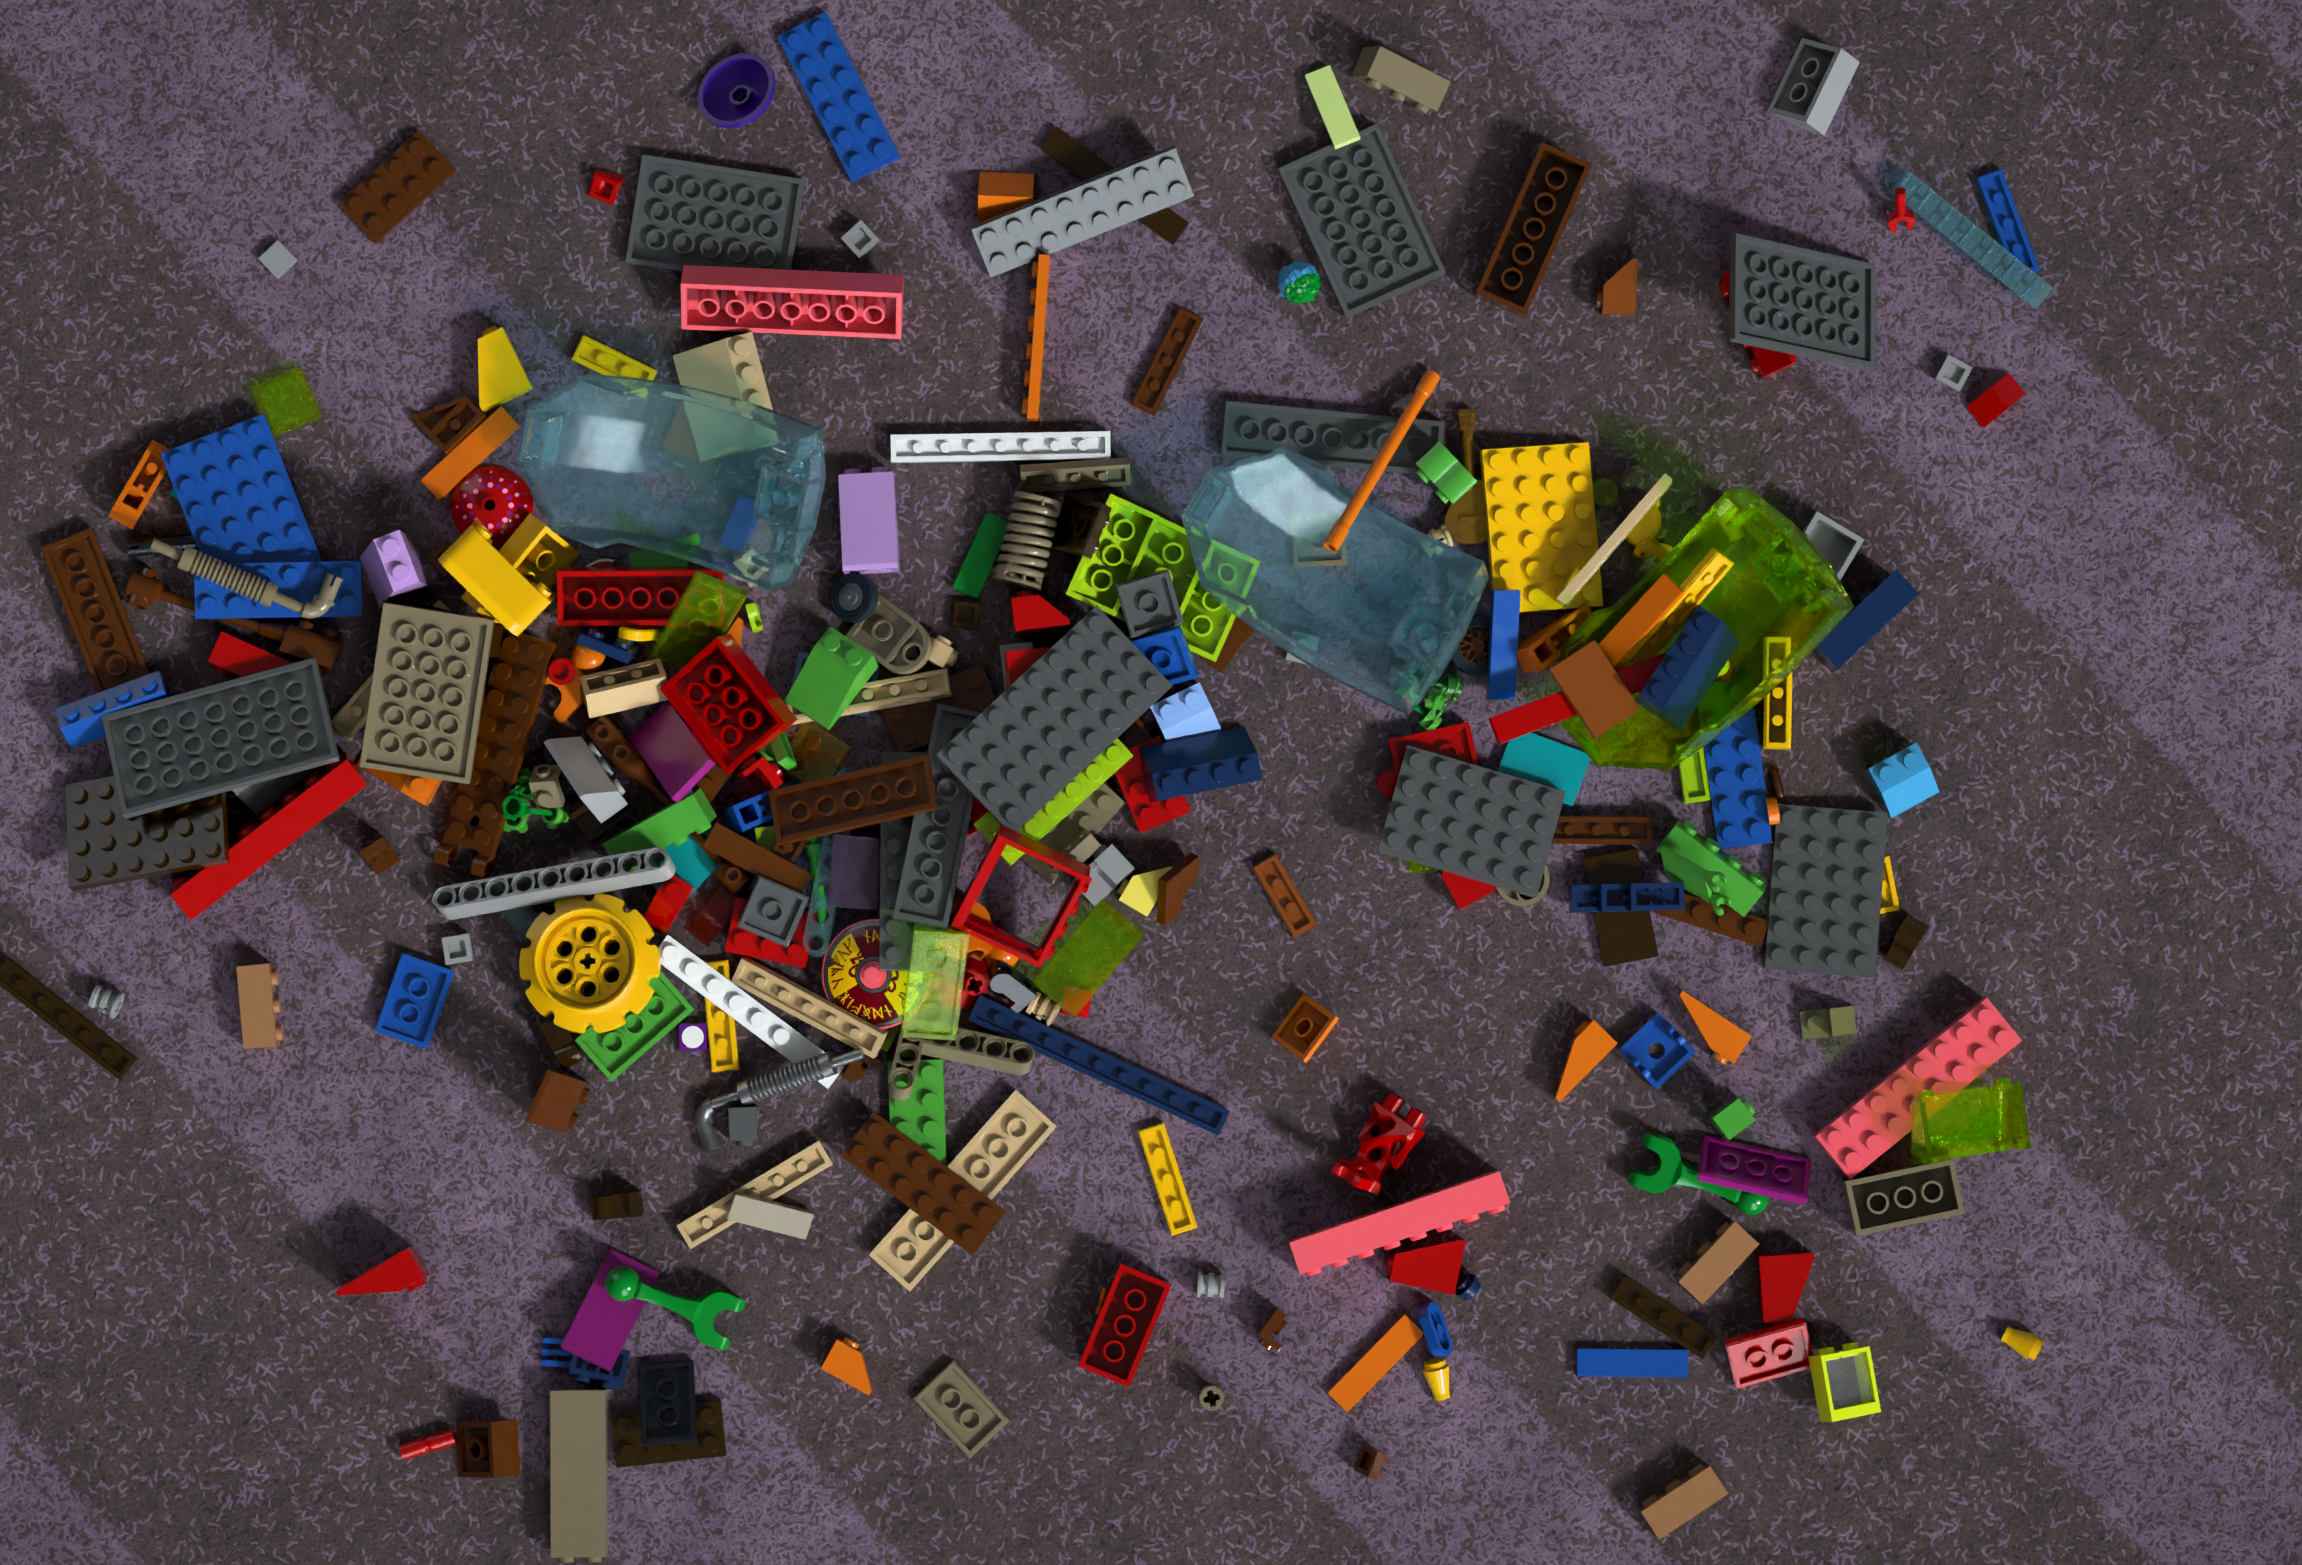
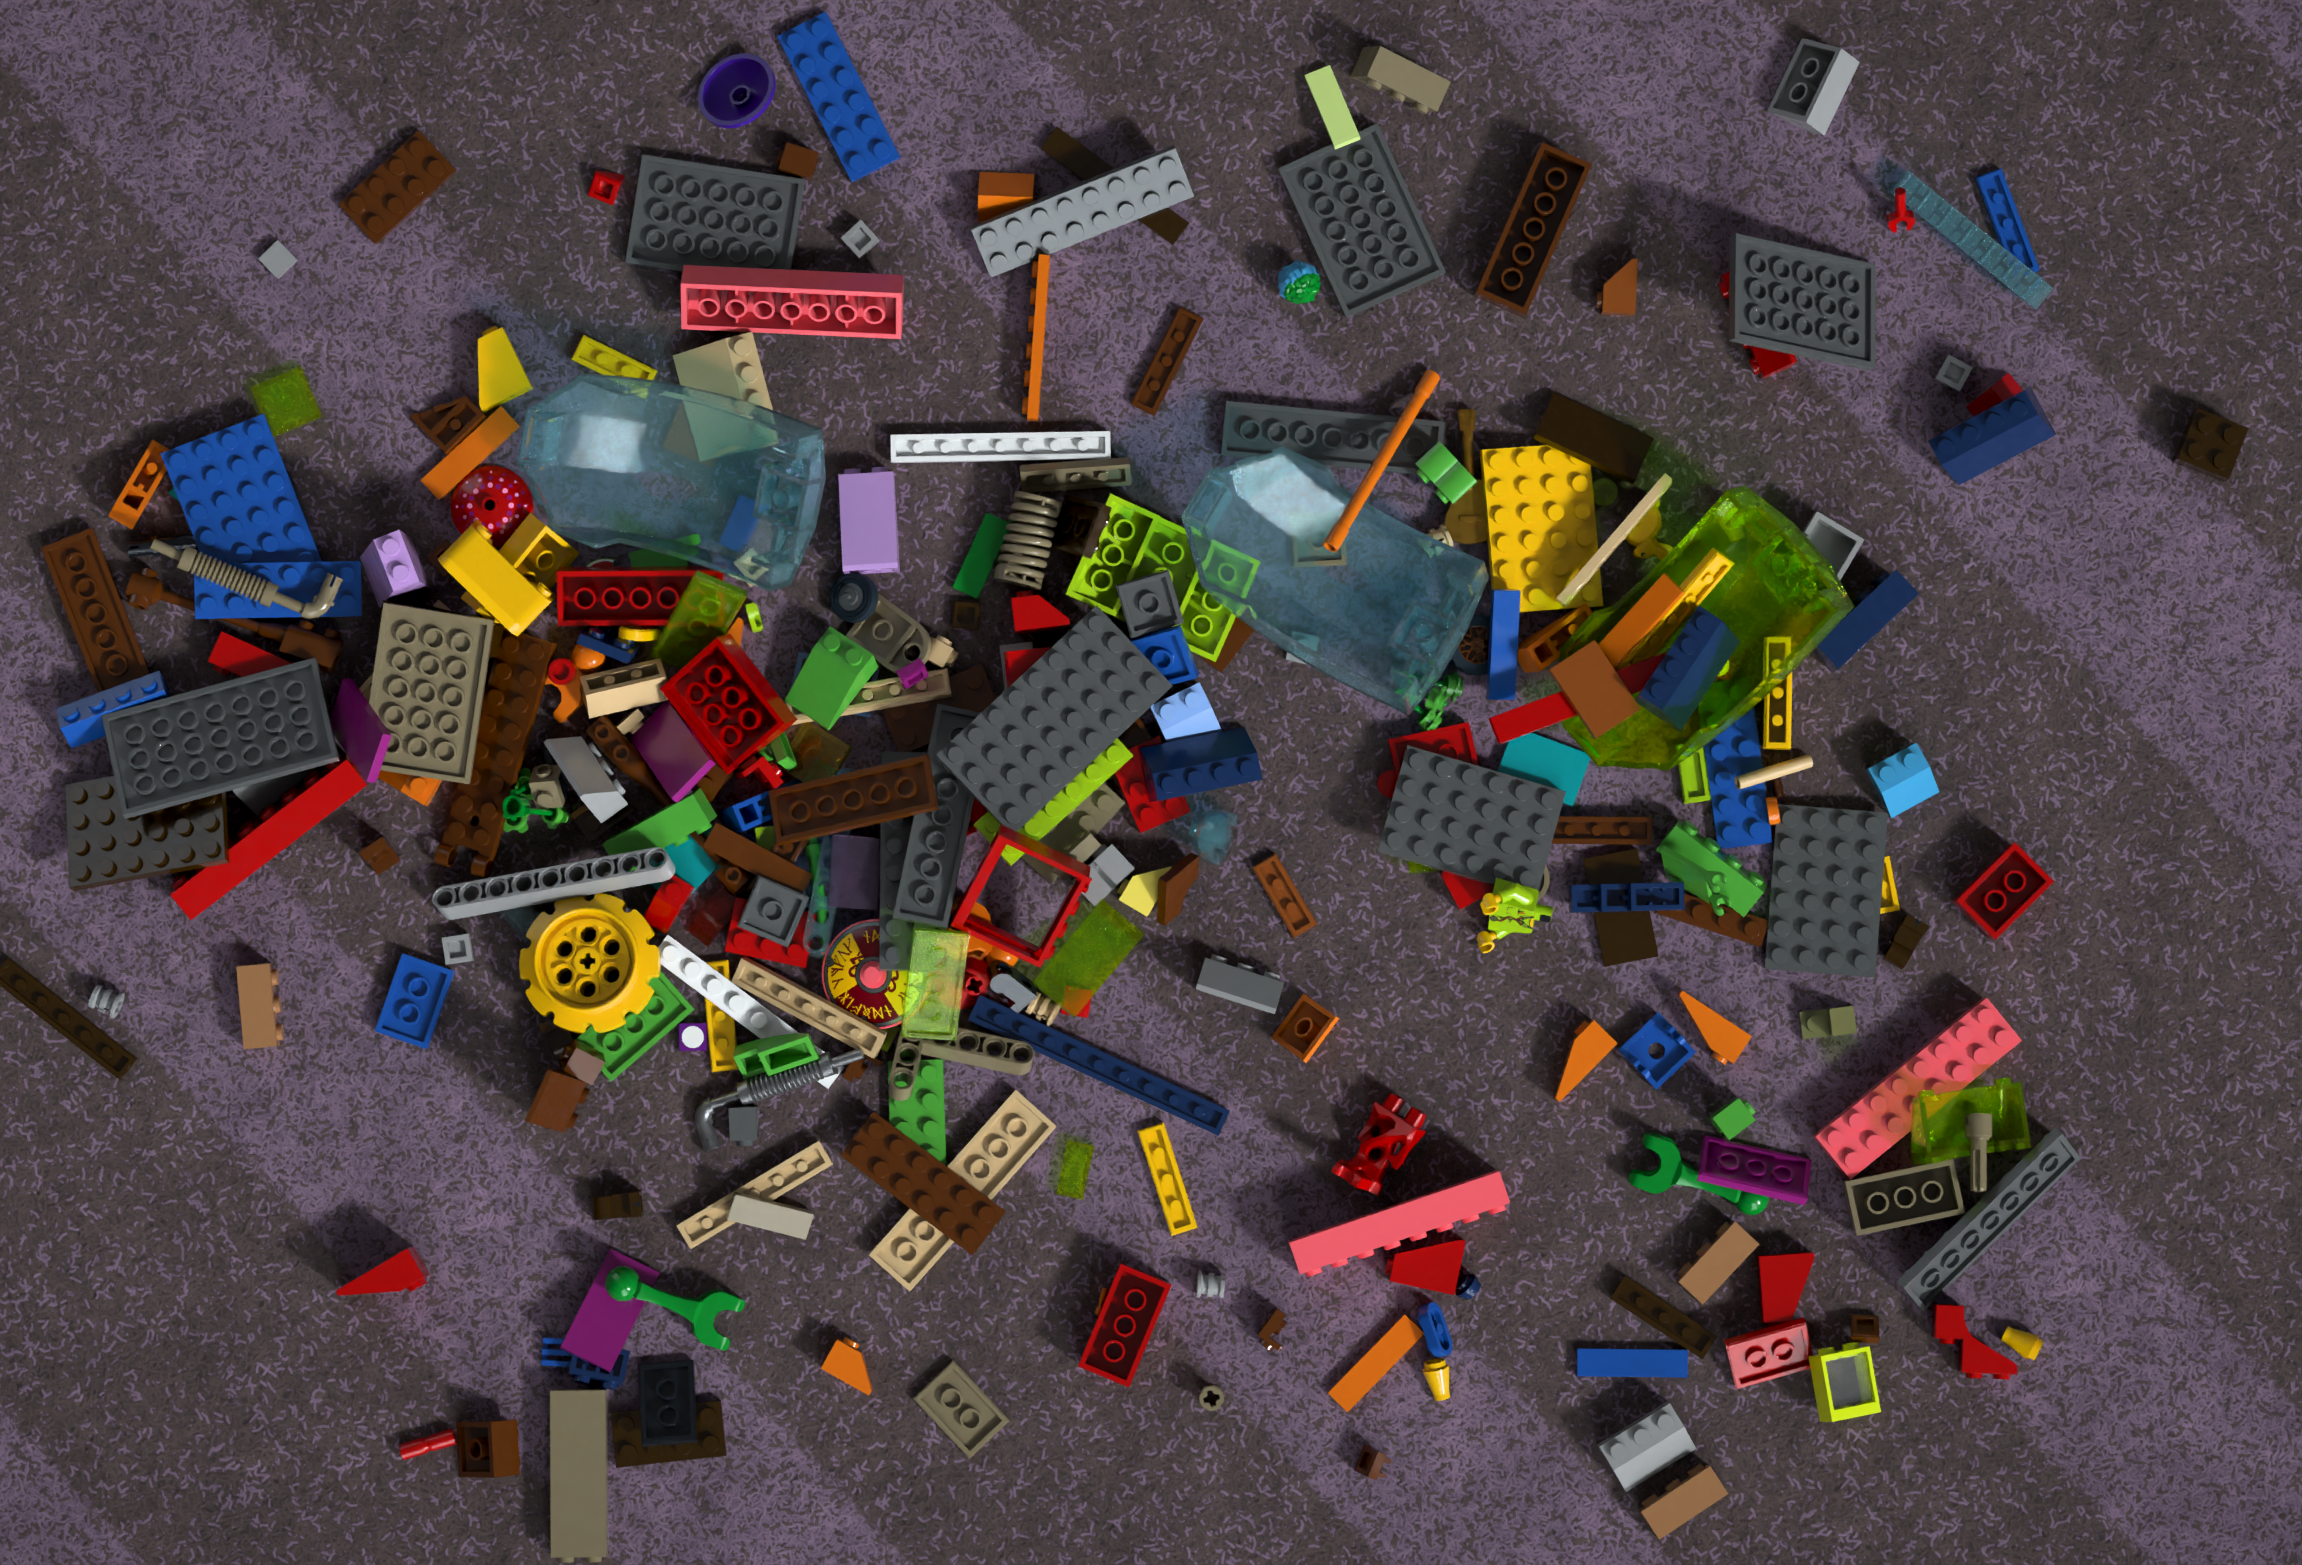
none -> magenta tile [330,678,392,783]
none -> reddish brown brick [560,1039,605,1085]
none -> tan plate [616,708,645,735]
none -> bright green slope [733,1033,819,1079]
none -> reddish brown brick [776,142,819,181]
none -> magenta tile [896,658,929,689]
none -> clear neon green tile [1056,1140,1094,1200]
none -> clear light blue cylinder [1188,809,1237,866]
none -> light grey slope [1195,954,1284,1014]
none -> lime torso [1477,878,1553,953]
none -> dark brown tile [1533,392,1654,484]
none -> light grey slope [1597,1401,1696,1492]
none -> tan piece [1734,754,1813,790]
none -> reddish brown tile [1850,1314,1880,1344]
none -> dark grey plate [1897,1127,2080,1312]
none -> dark blue slope [1928,386,2056,485]
none -> red arch [1932,1304,2017,1380]
none -> red brick [1952,842,2054,940]
none -> dark tan piece [1965,1113,1992,1192]
none -> dark brown brick [2172,408,2249,482]

